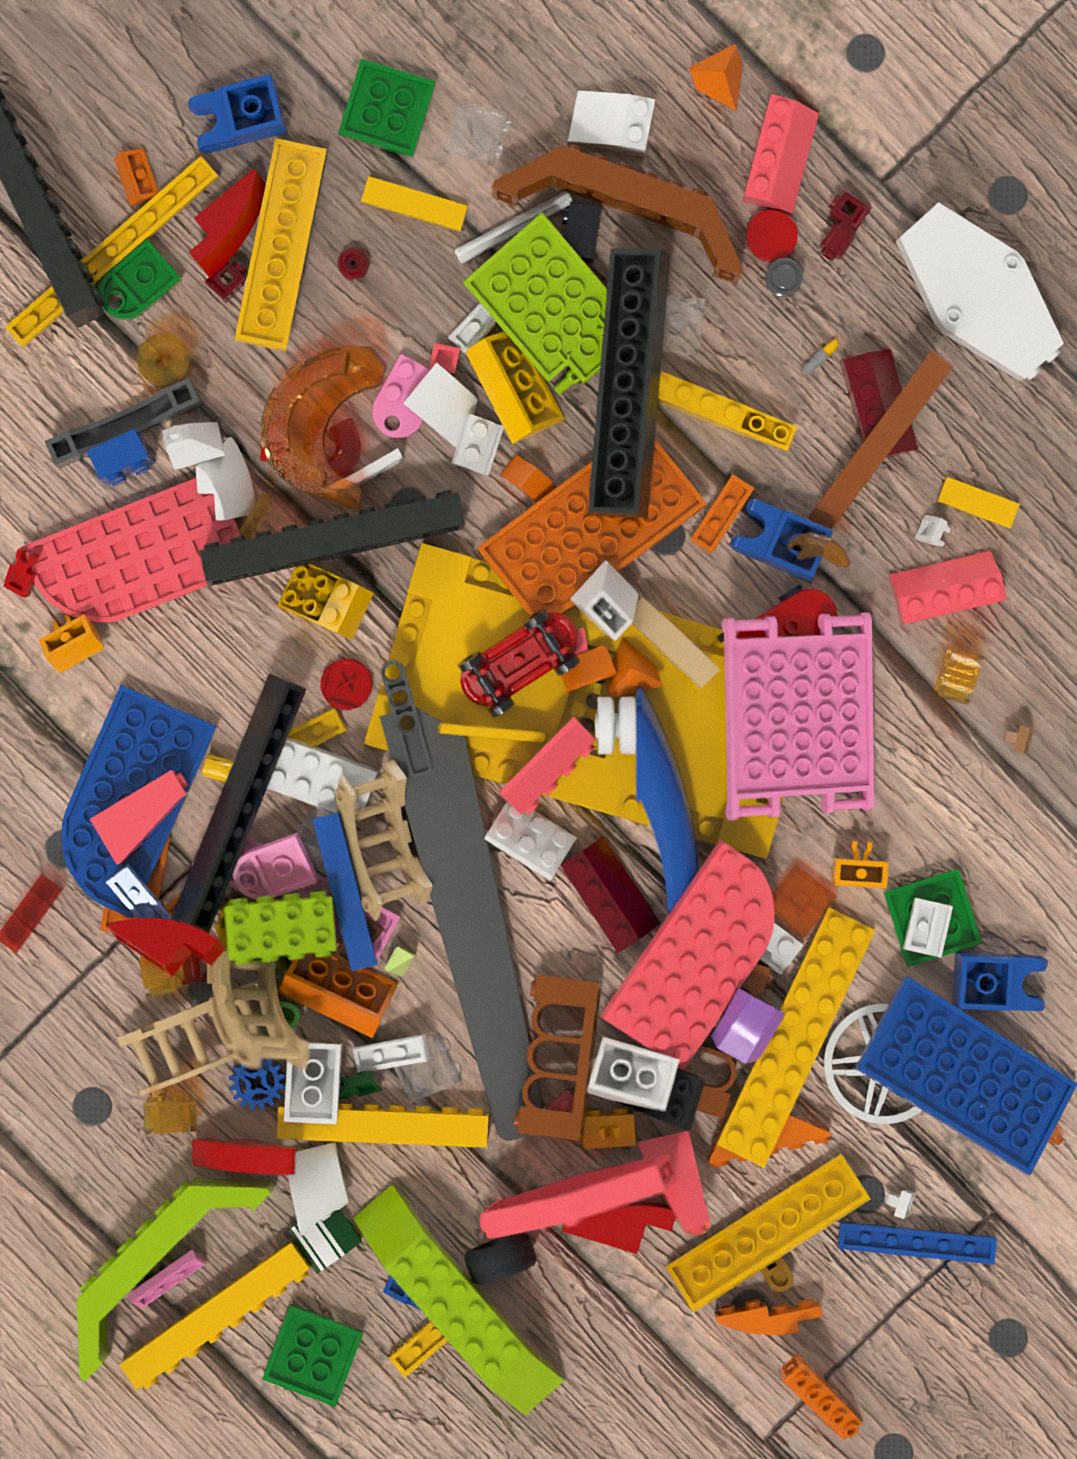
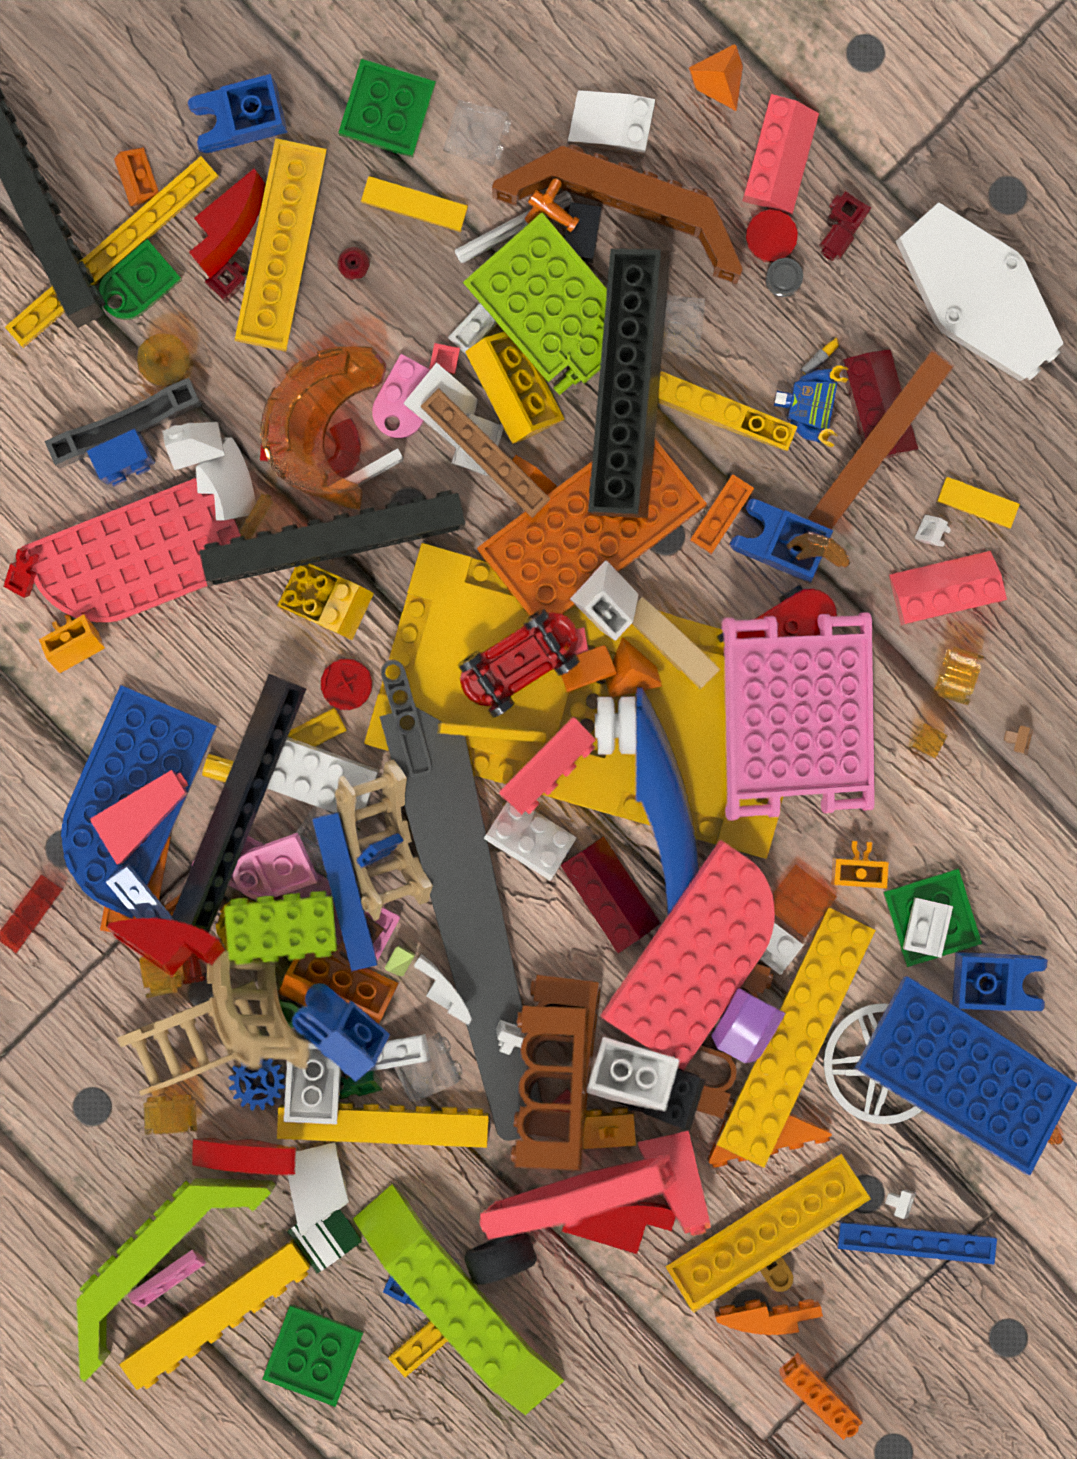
none -> blue brick [293,983,390,1081]
none -> blue tile [356,833,404,868]
none -> white slope [414,954,472,1025]
none -> medium nougat tile [420,388,551,518]
none -> white tile [496,1020,525,1055]
none -> dark orange fence [511,1006,589,1170]
none -> orange piece [525,179,579,232]
none -> blue torso [774,365,848,447]
none -> clear yellow brick [908,723,948,759]

